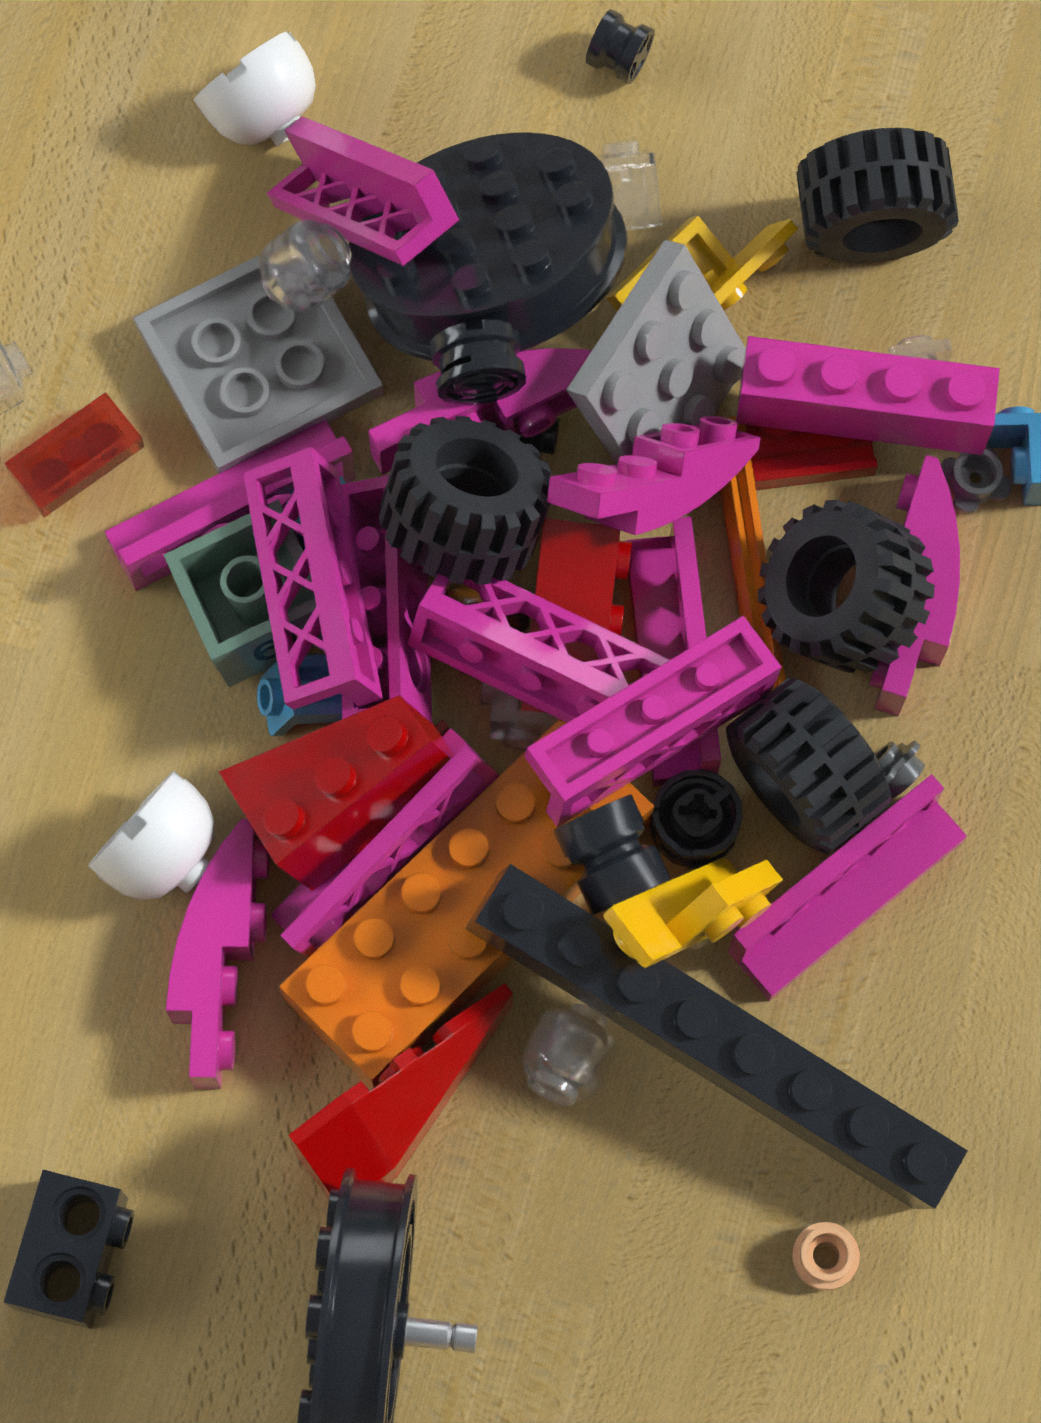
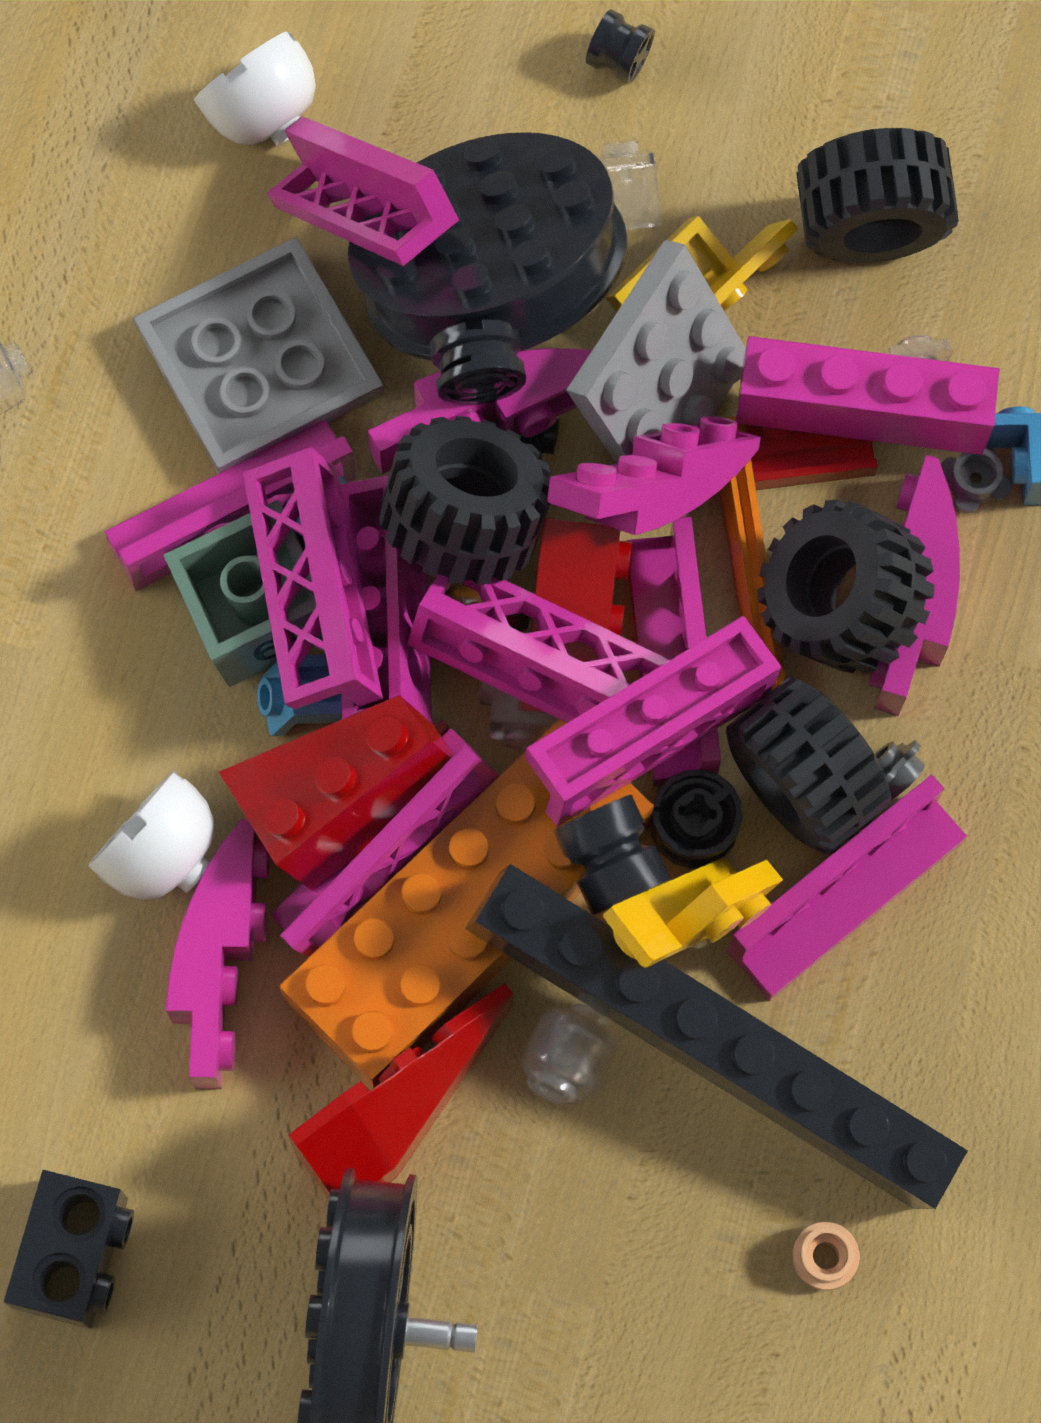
clear red plate [4,392,145,518] -> none
clear head [259,219,352,313] -> none

